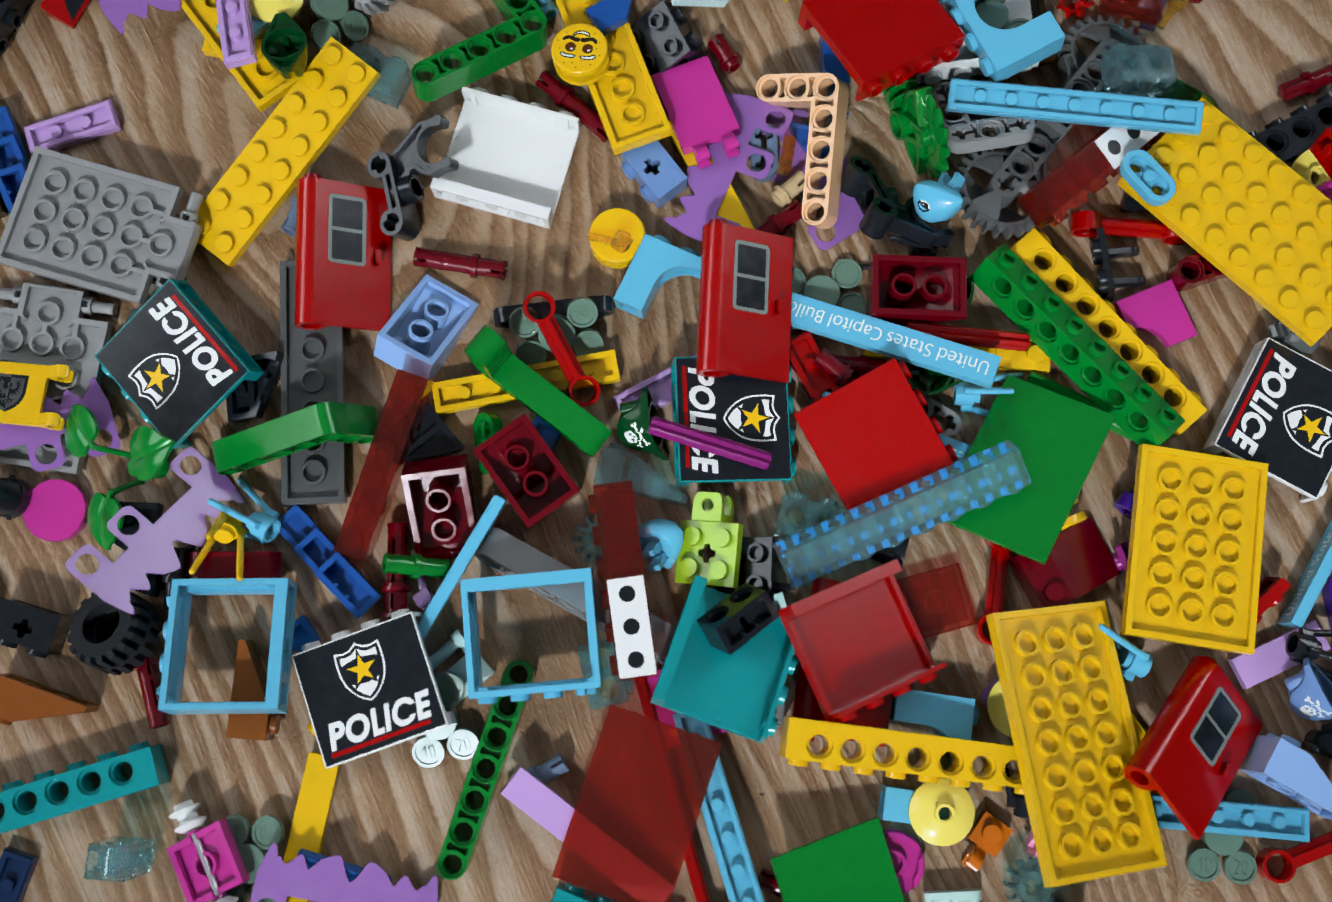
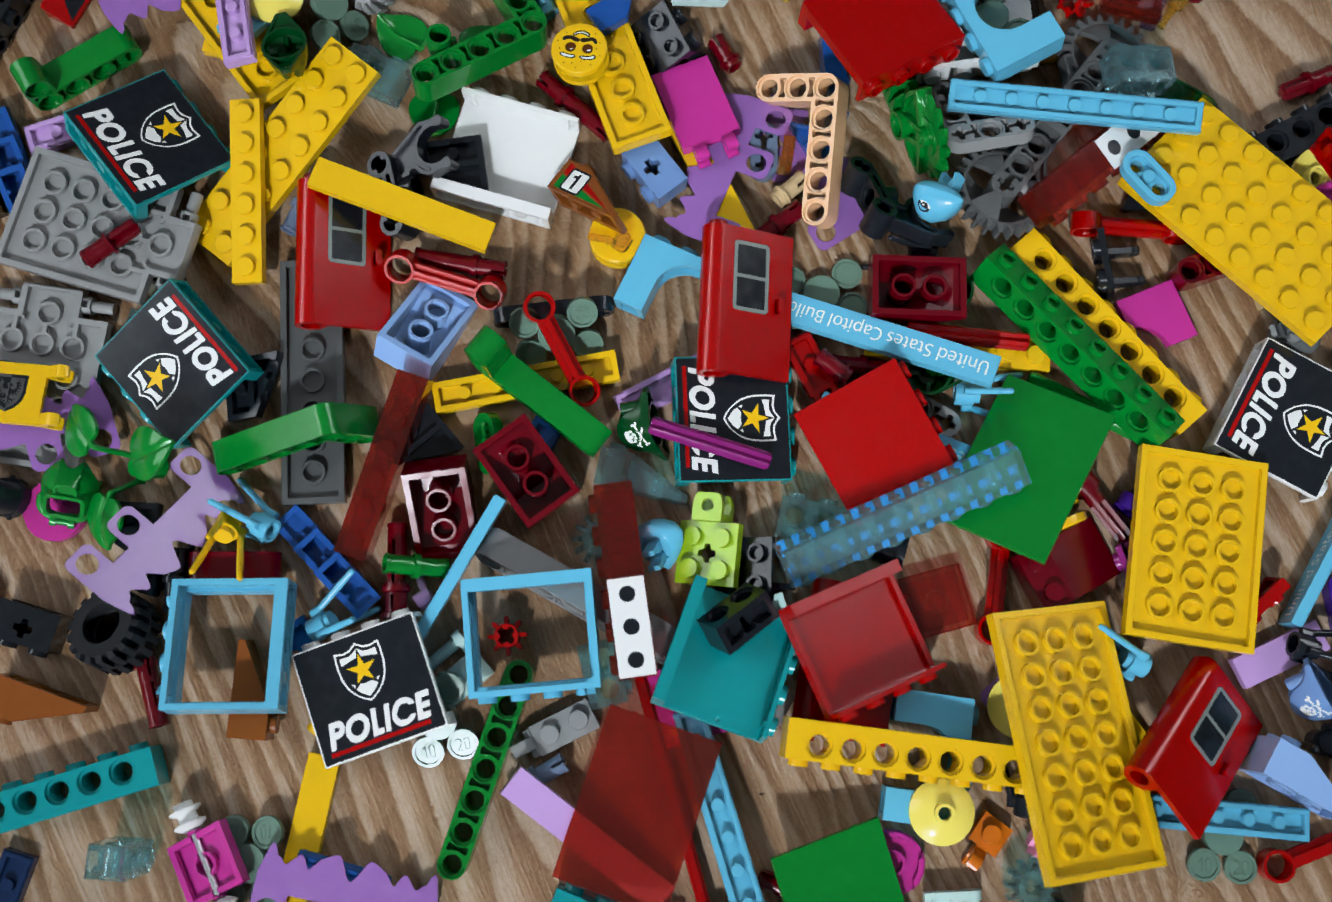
none -> green beam [9,25,143,111]
none -> green helmet [36,458,103,529]
none -> black panel [63,69,230,223]
none -> dark red axle [79,218,141,268]
none -> yellow plate [229,98,267,285]
none -> medium azure plant [305,568,381,642]
none -> yellow tile [307,157,496,254]
none -> green plant [376,13,494,138]
none -> red piece [384,249,507,311]
none -> black wing [426,134,489,191]
none -> red gear [487,616,528,656]
none -> light grey hinge [510,698,600,759]
none -> dark orange slope [547,159,628,235]
none -> dark red piece [1078,469,1130,542]

